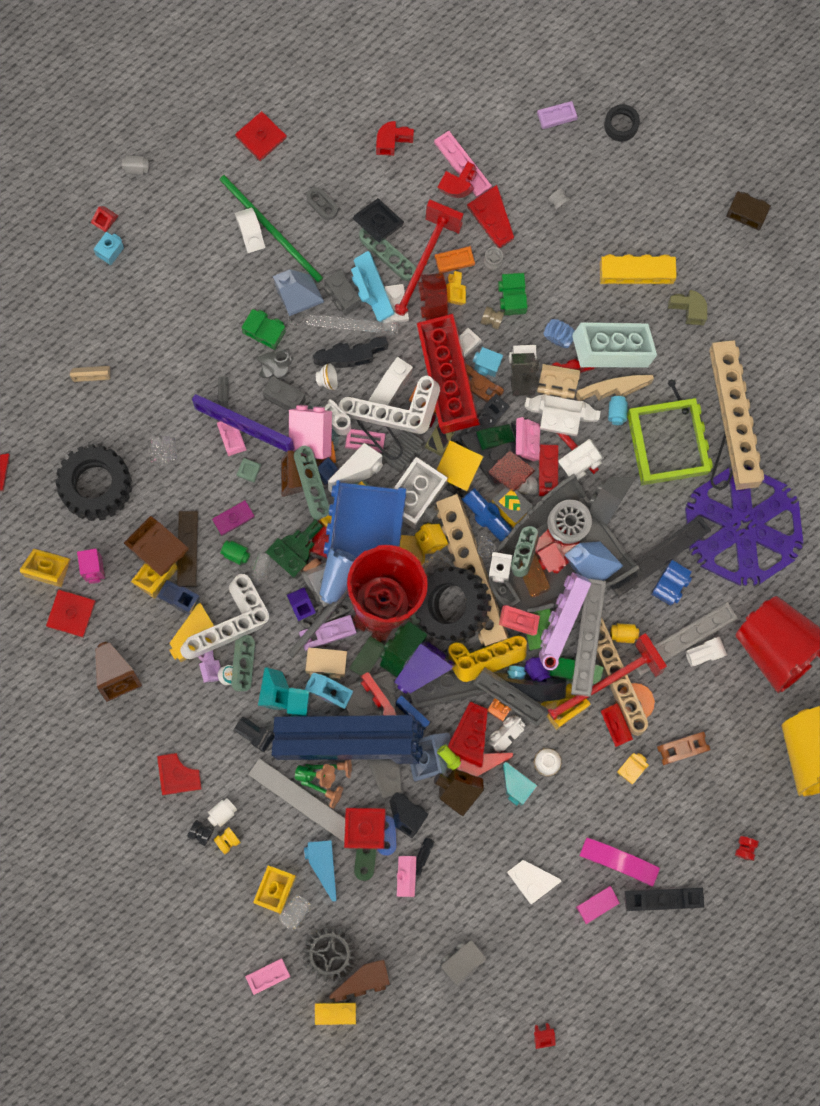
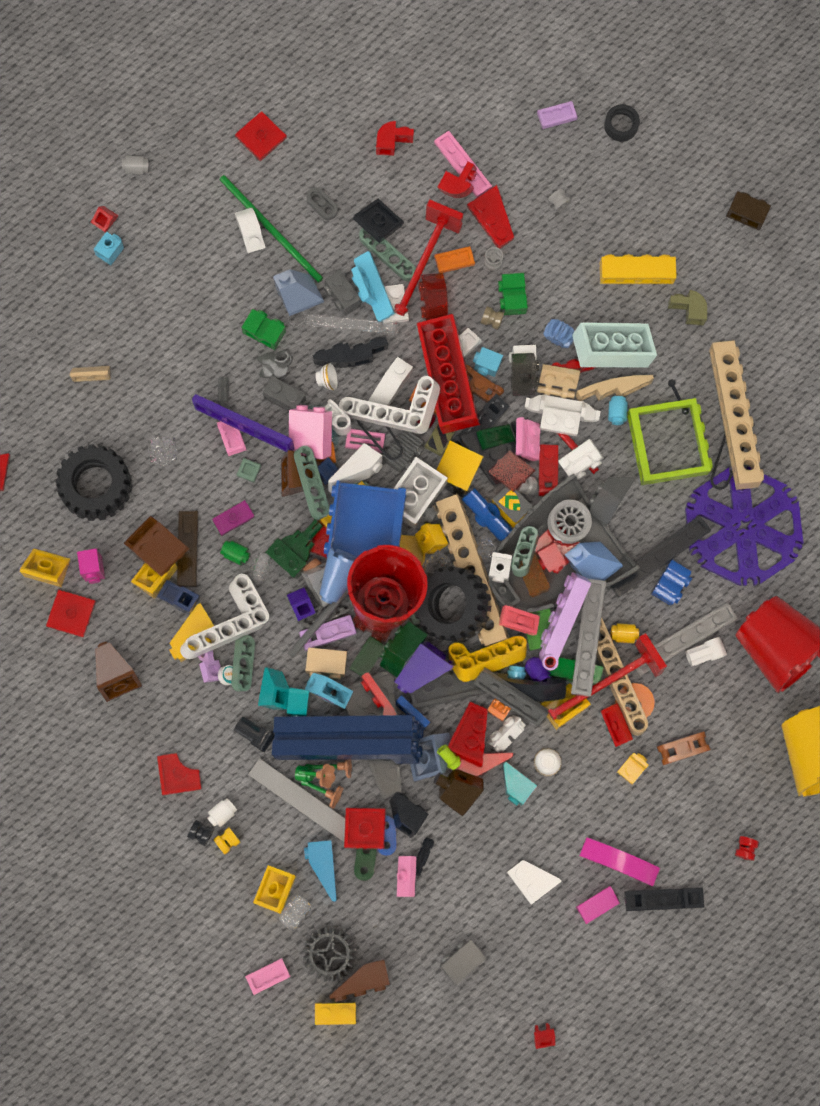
yellow plate [446,271,466,305] -> none

